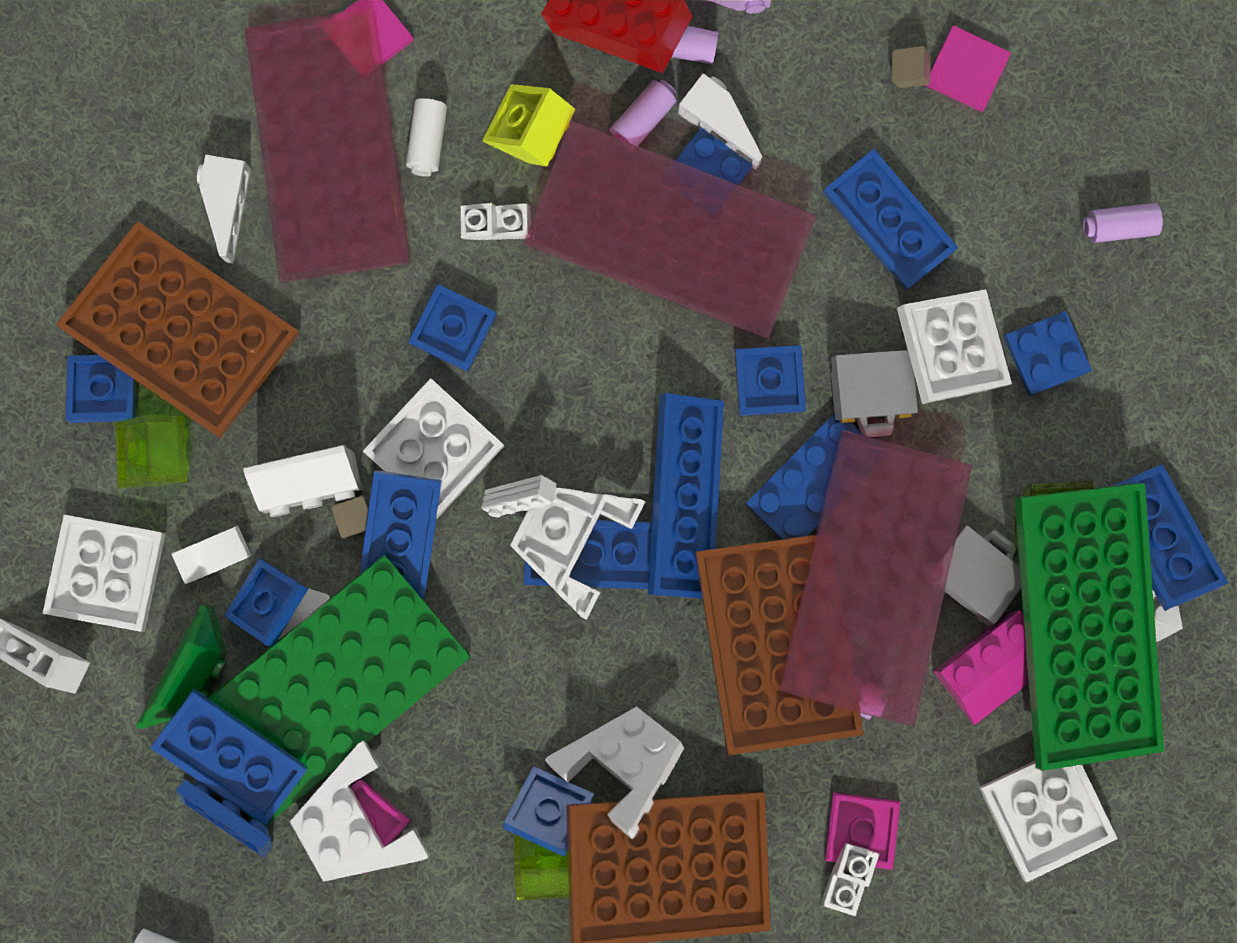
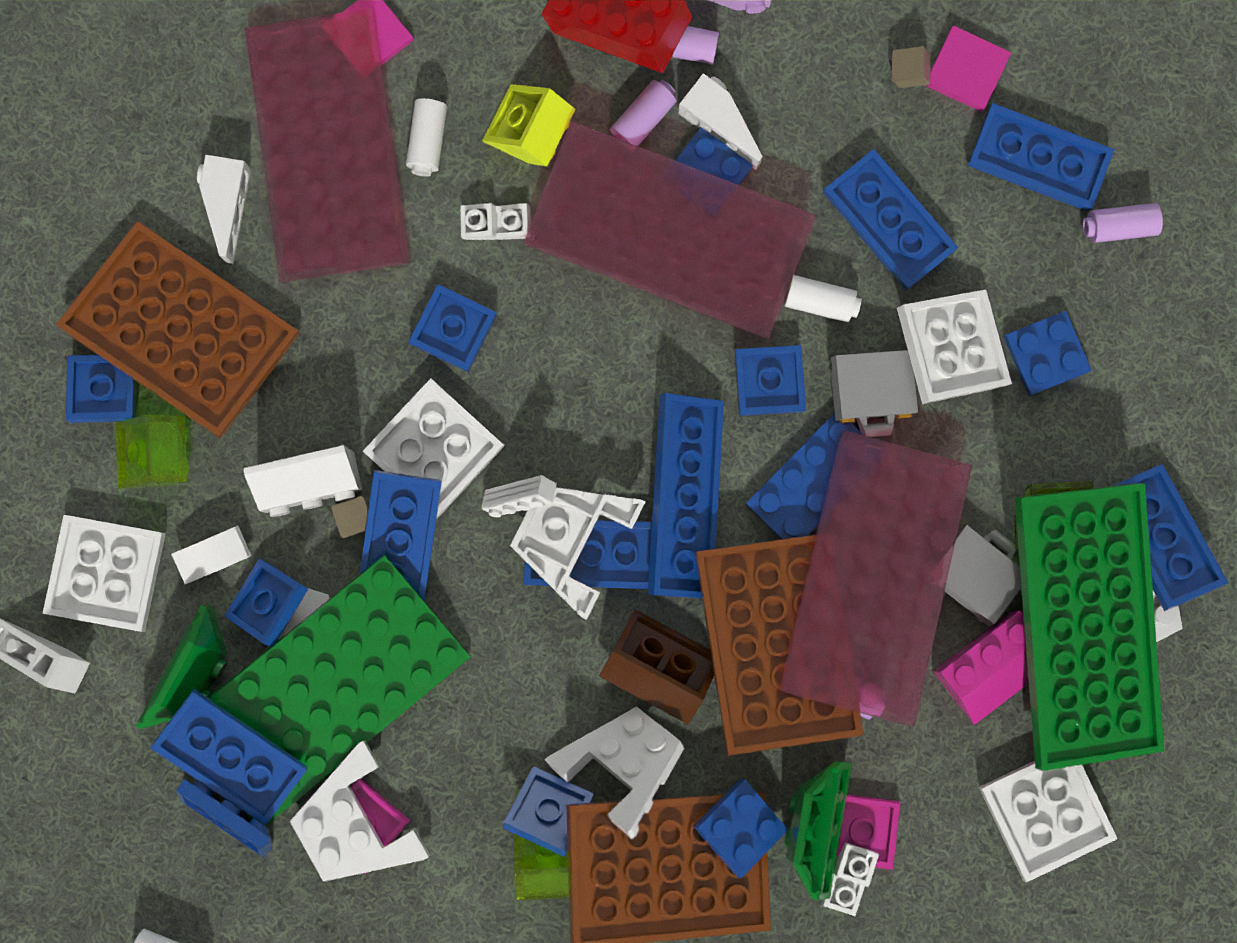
none -> reddish brown slope [599,609,714,724]
none -> blue plate [693,778,788,878]
none -> white brick [784,275,862,323]
none -> green wedge [785,761,852,901]
none -> blue plate [967,103,1114,212]

